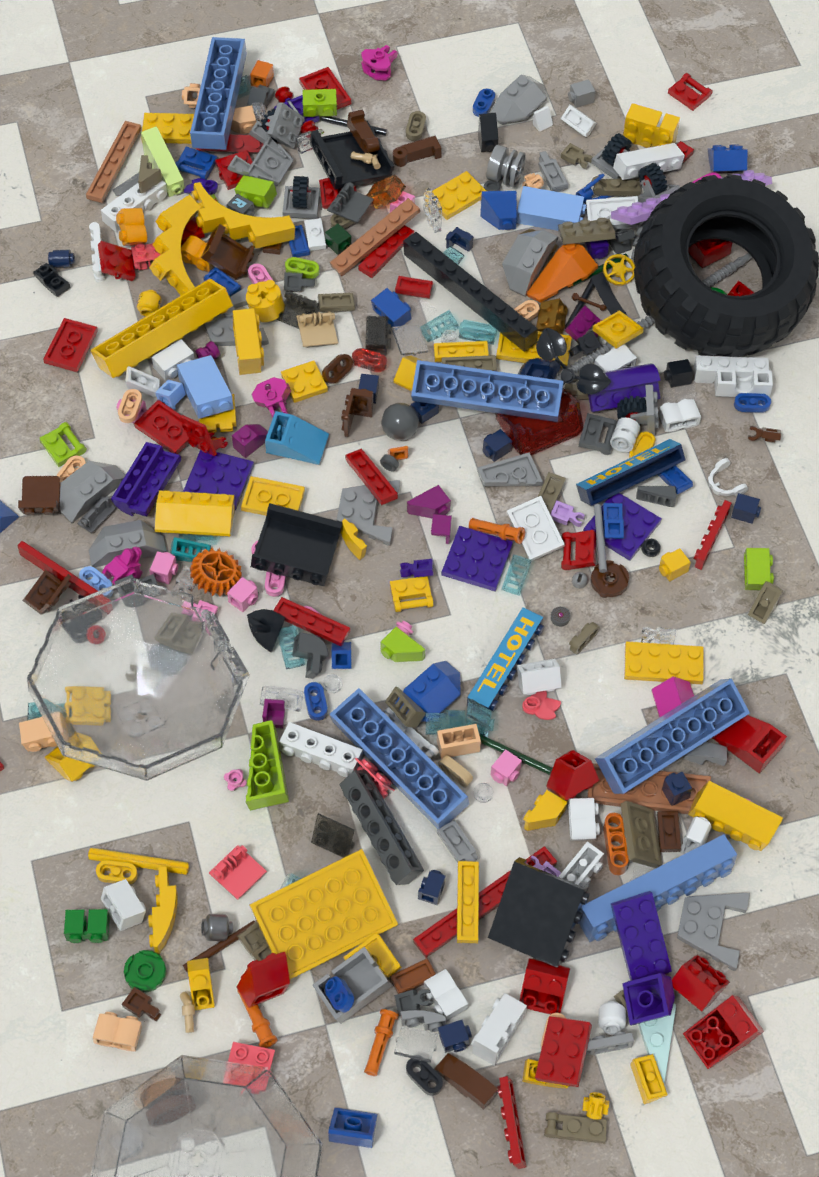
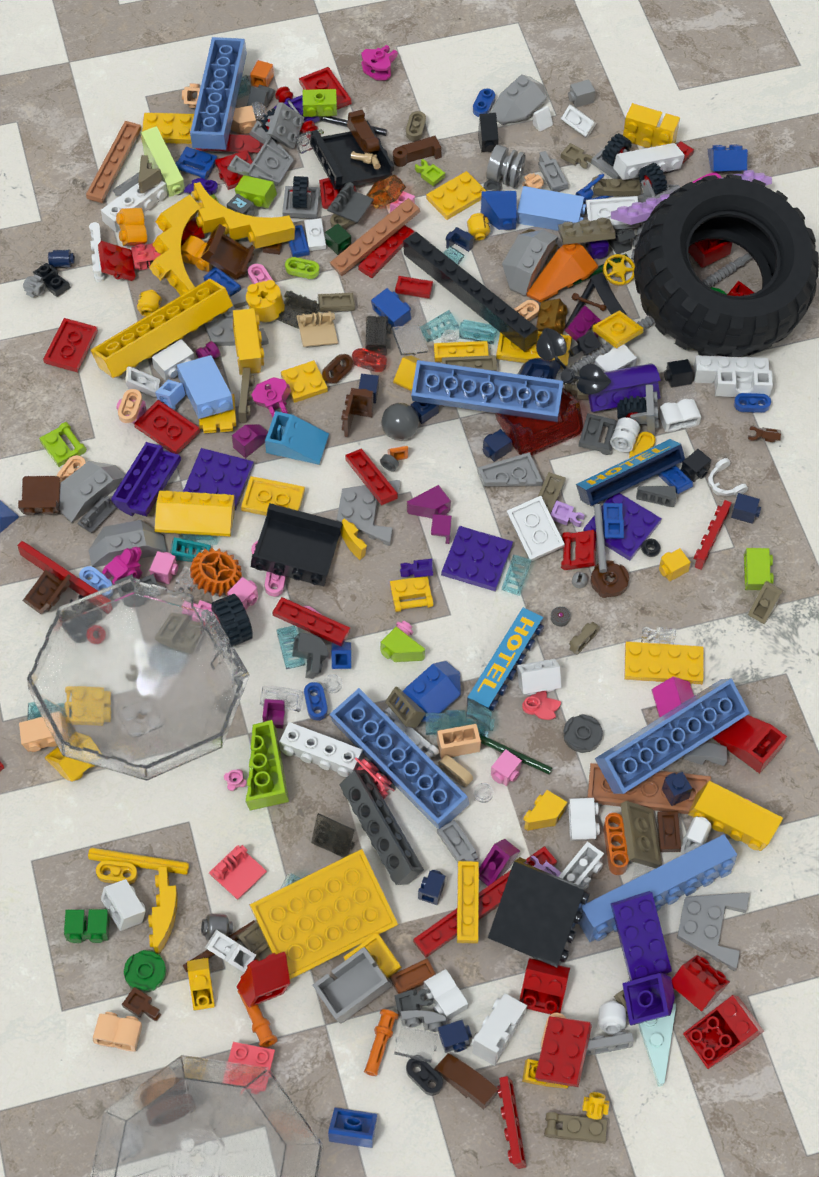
red plate [180,415,228,456] -> none
tan piece [180,992,195,1033] -> none
black shield [247,609,286,652] -> none
dark grey plate [284,272,315,291] -> none
blue plate [325,976,354,1013] -> none
clear plate [423,188,442,233] -> none
orange pin [469,518,525,544] -> none
red slope [546,750,600,800] -> none
yellow slope [630,1054,668,1104] -> none
red plate [668,73,713,111] -> none
none -> light grey gear [23,274,45,298]
none -> white brick [205,930,256,973]
none -> black wheel [211,594,253,647]
none -> dark tan plate [238,368,254,423]
none -> lime plate [415,159,445,187]
none -> yellow head [467,213,491,241]
none -> magenta slope [479,839,520,886]
none -> dark grey tile [563,714,603,753]
none -> black brick [681,449,711,482]

